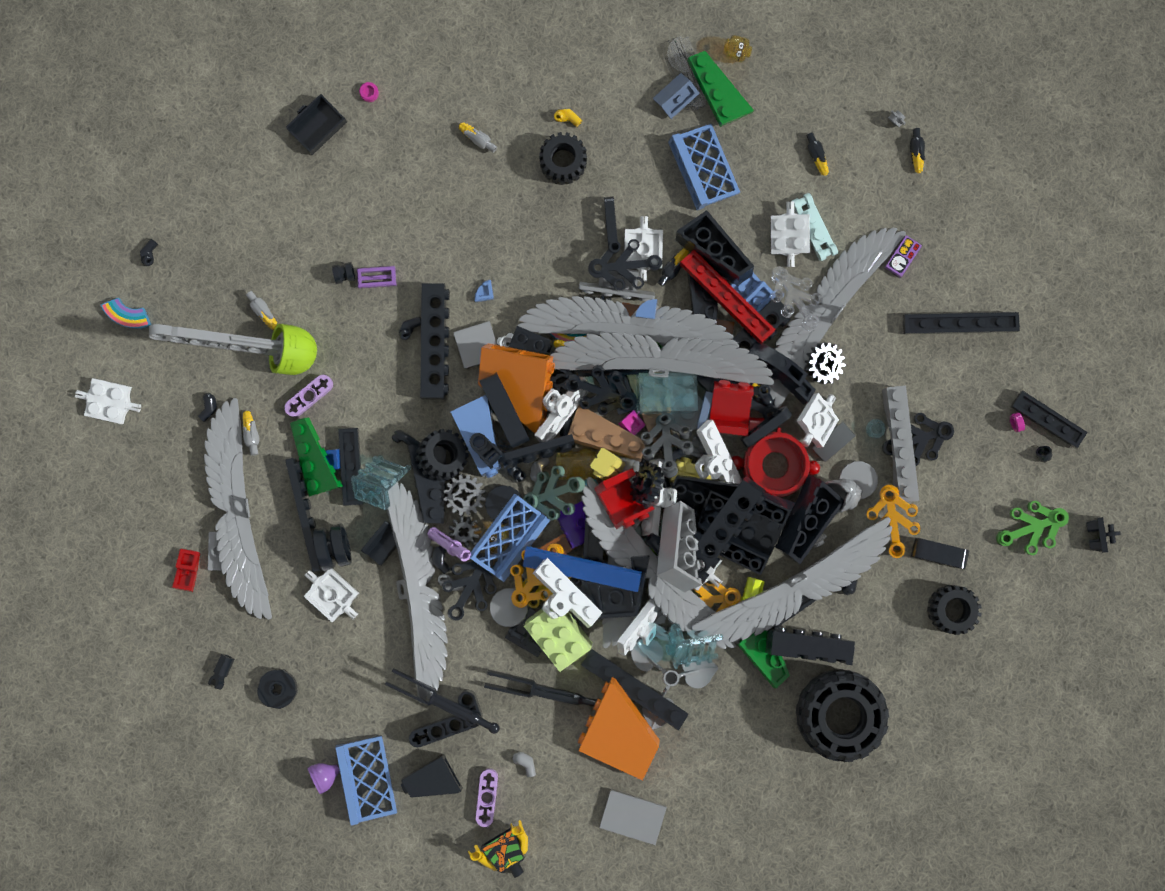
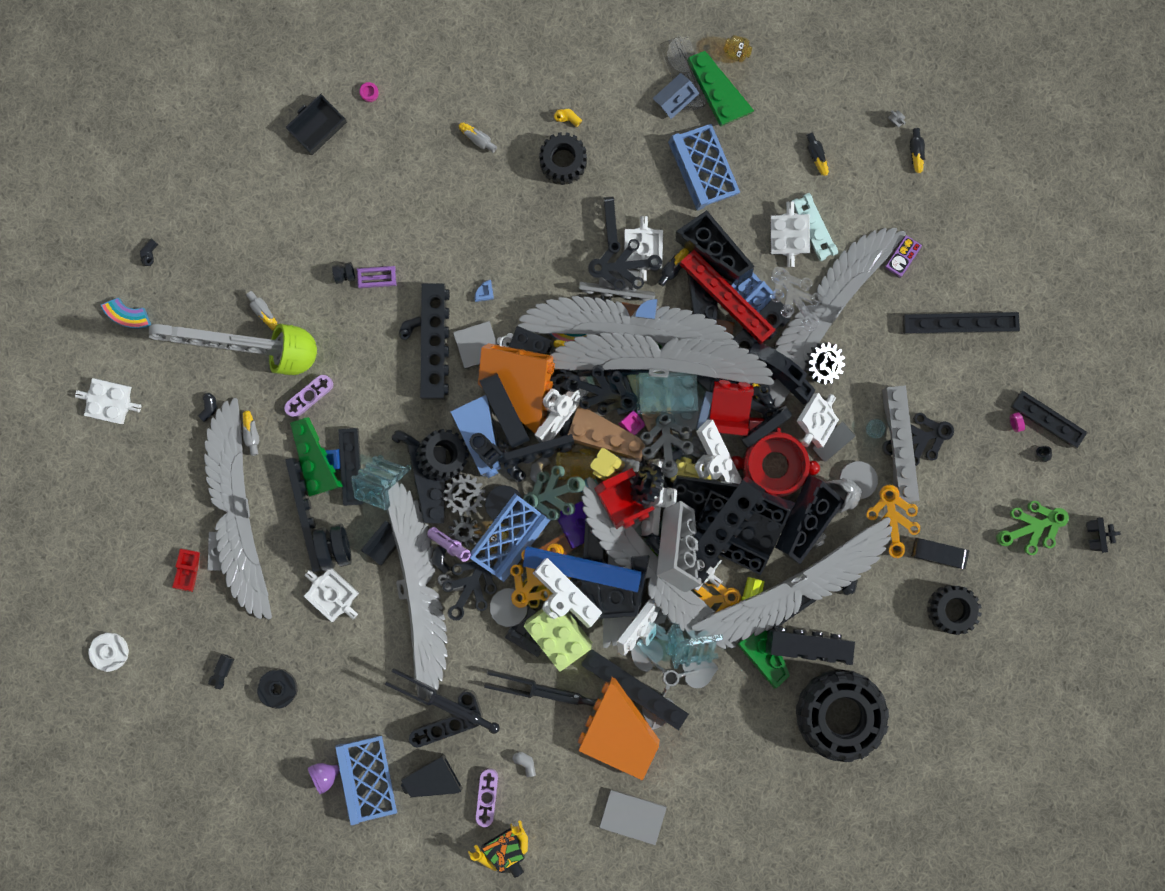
none -> white tile [88,633,129,672]

